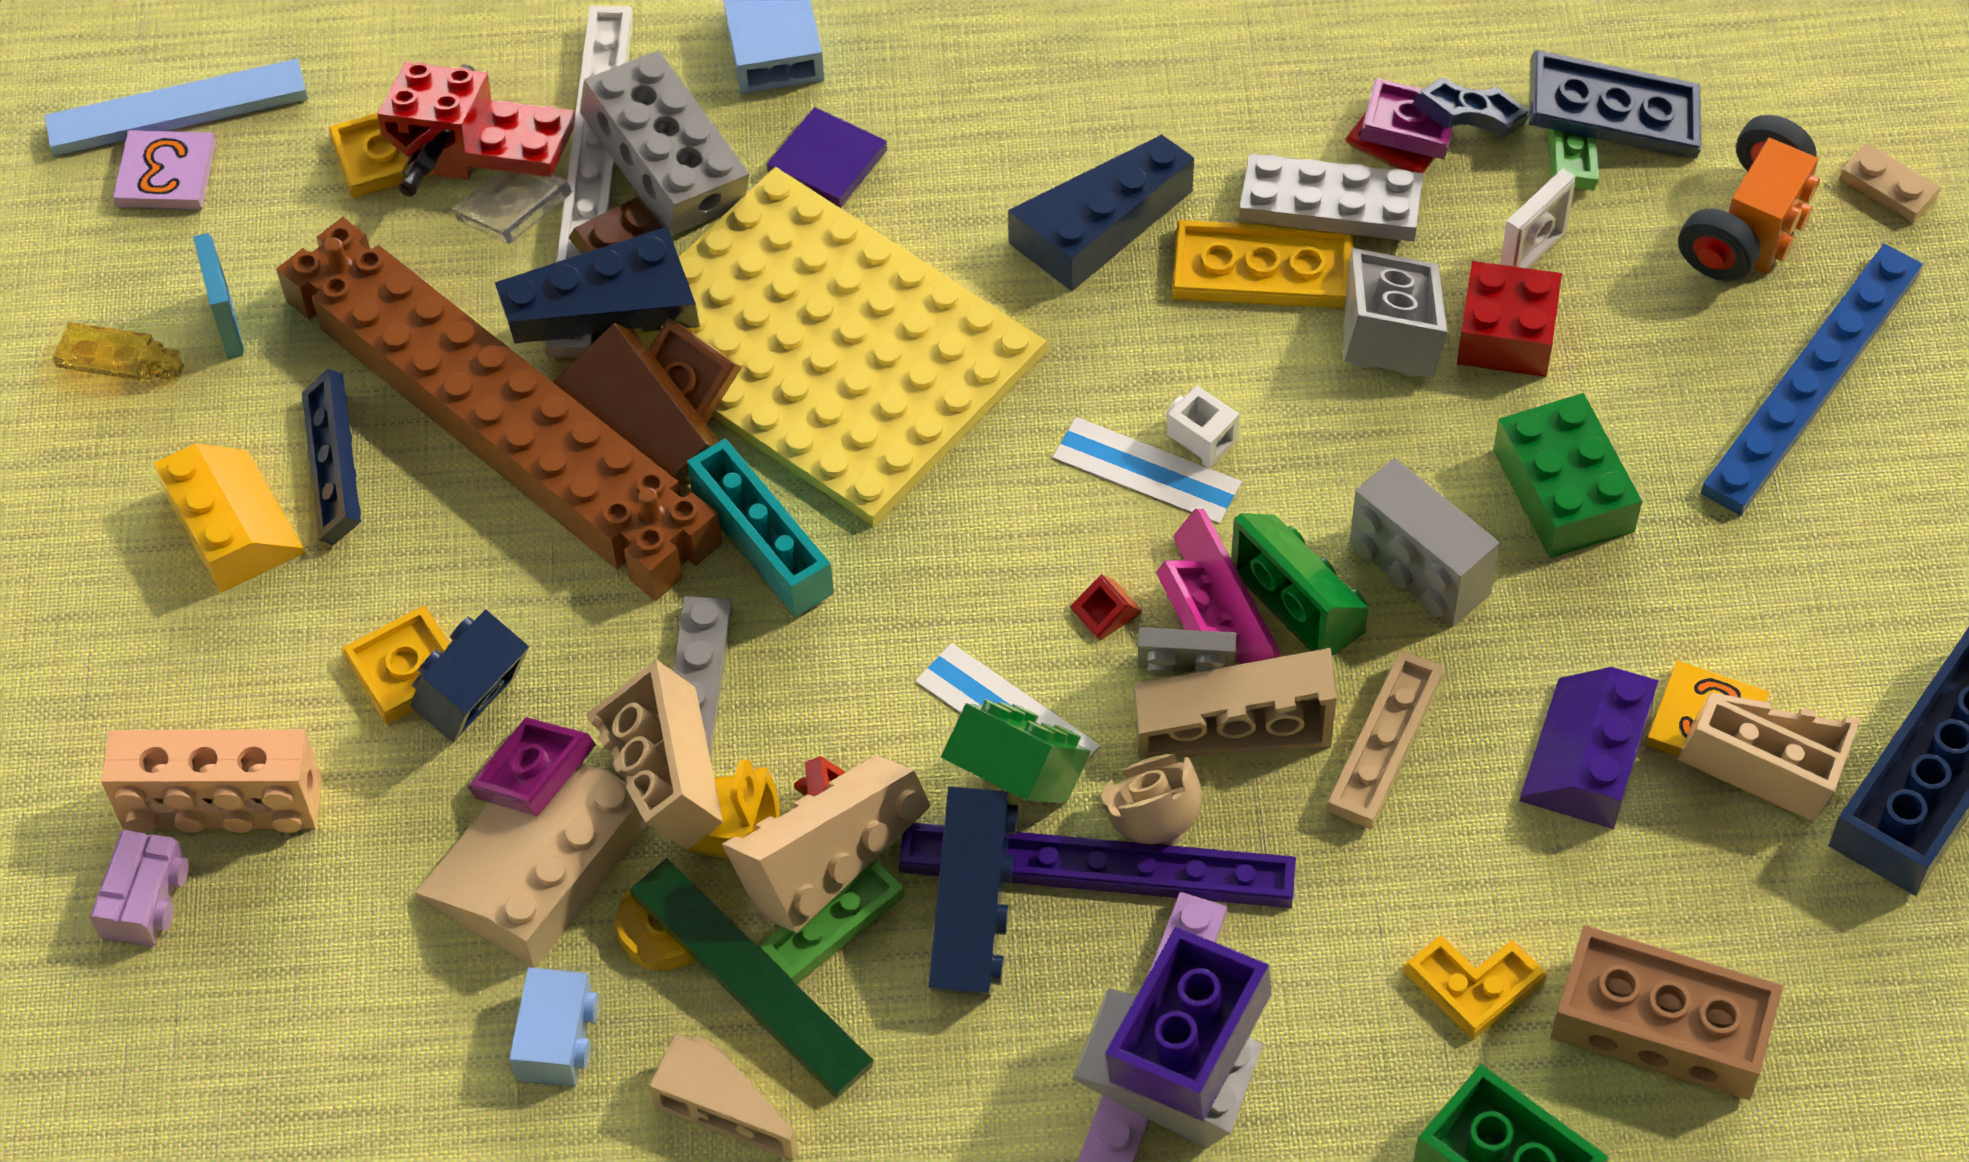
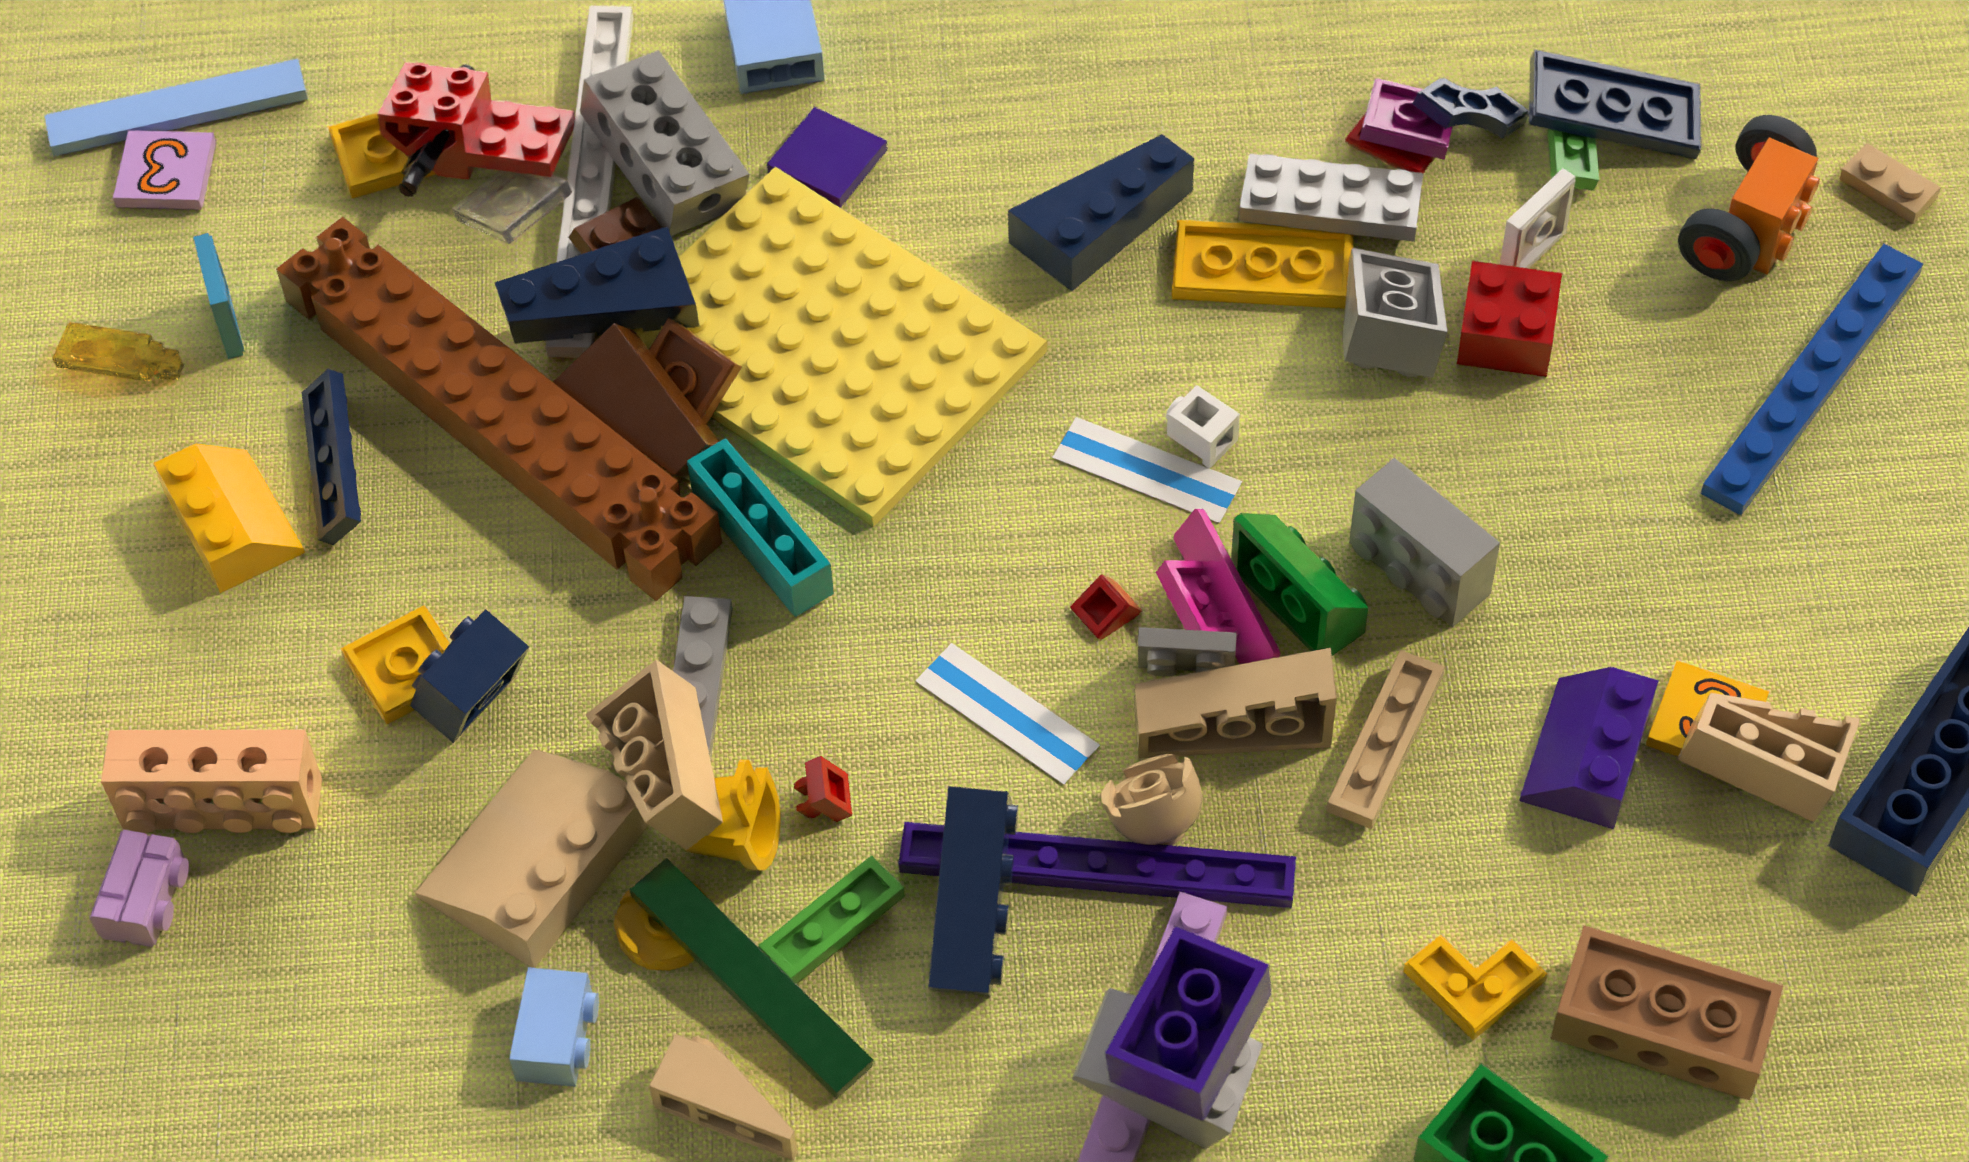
magenta tile [467,717,596,816] -> none
tan wedge [722,755,931,933] -> none
green brick [941,699,1091,804] -> none
green brick [1493,393,1642,559] -> none

